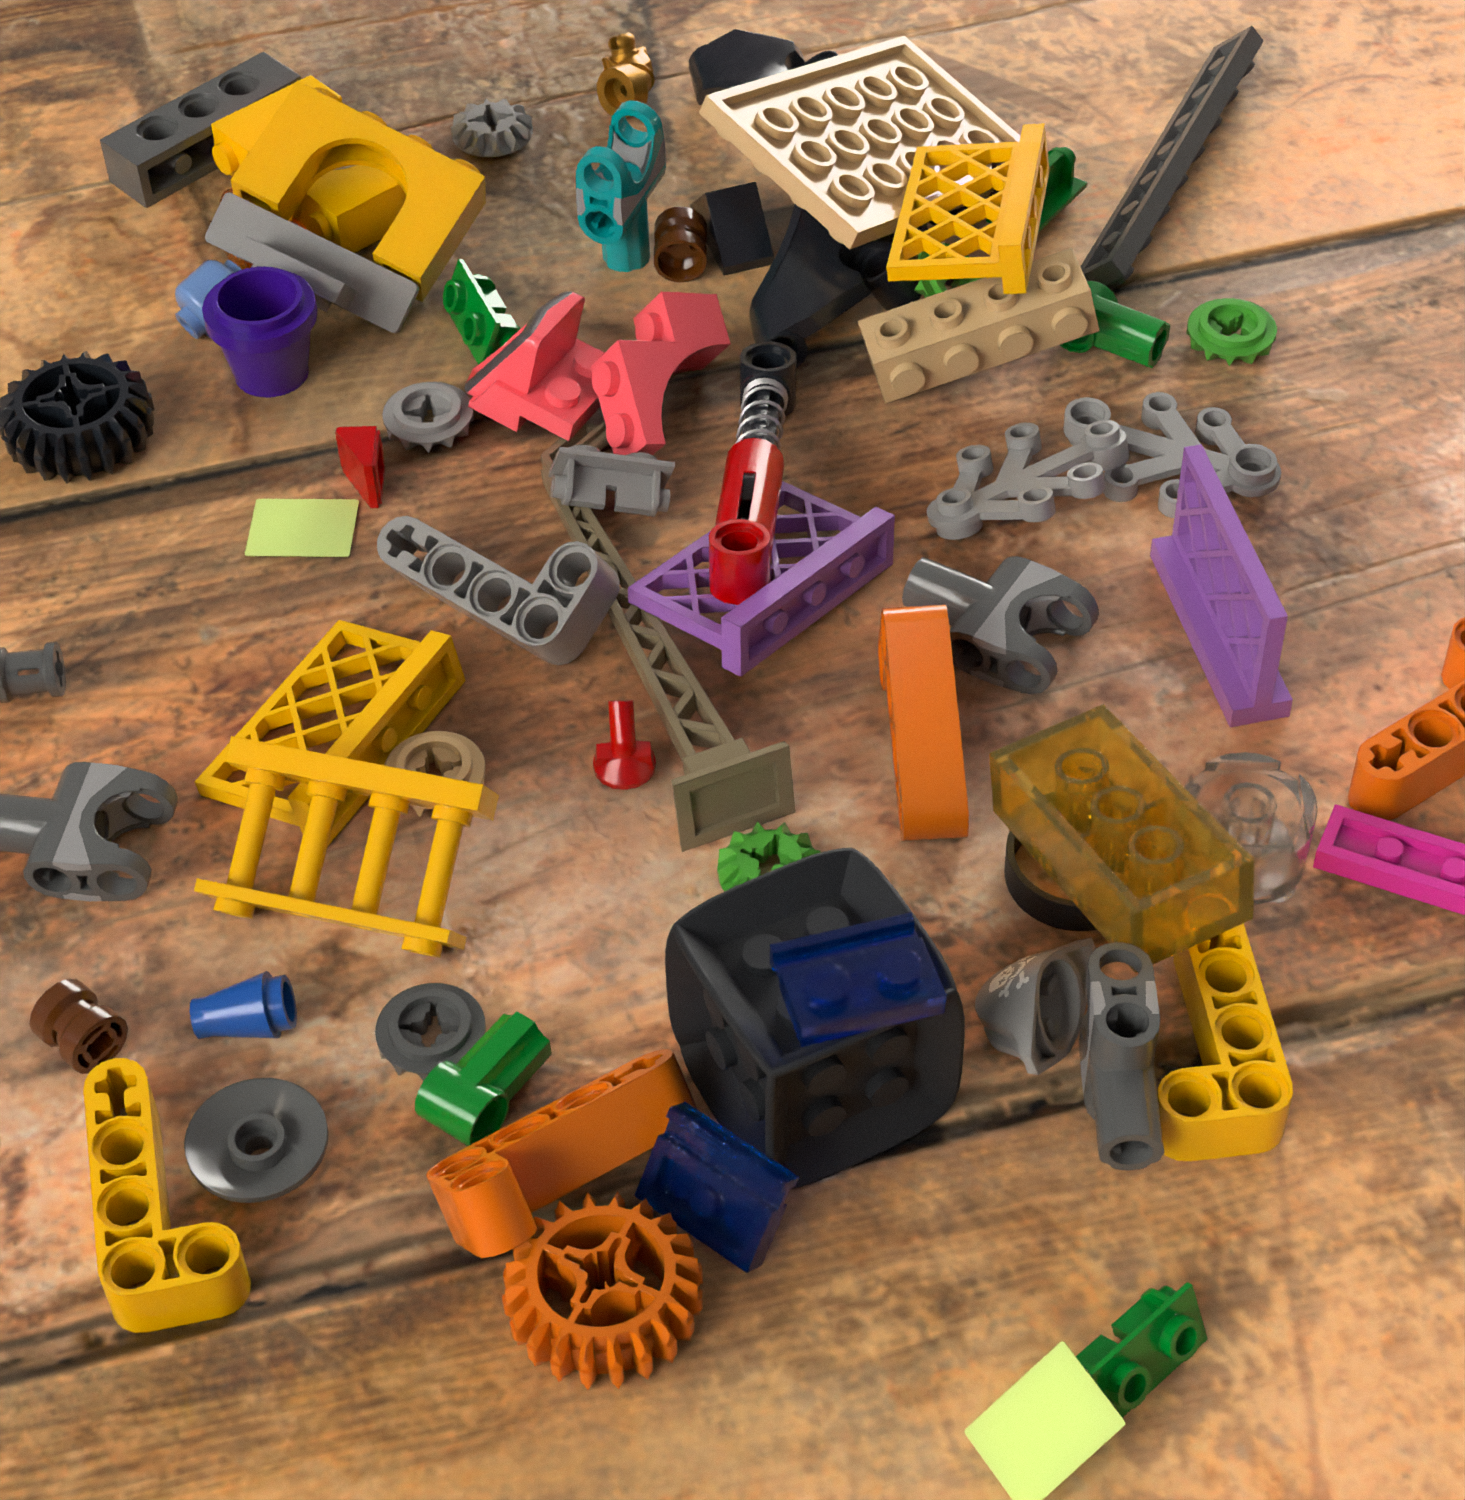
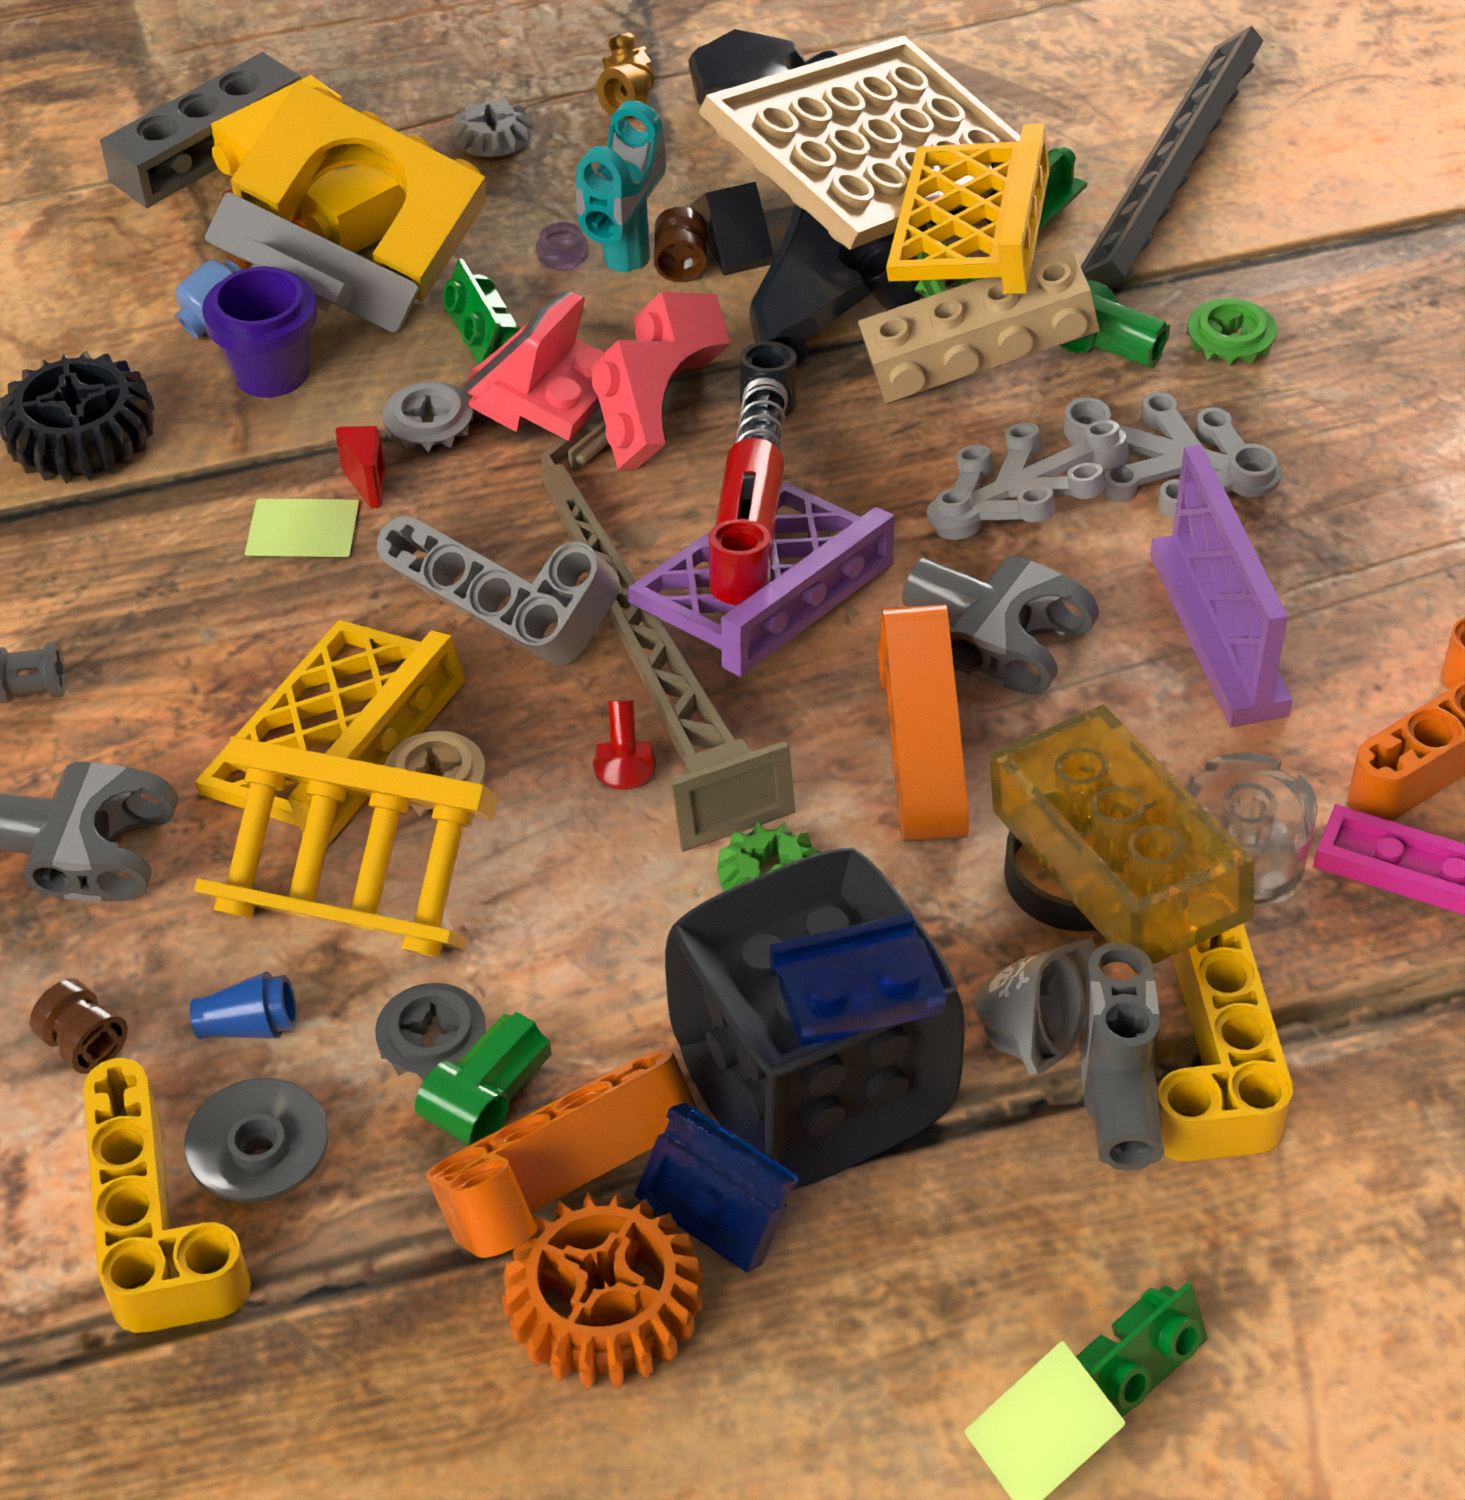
light grey hinge [548,445,675,517] -> none
none -> plate [536,222,589,271]

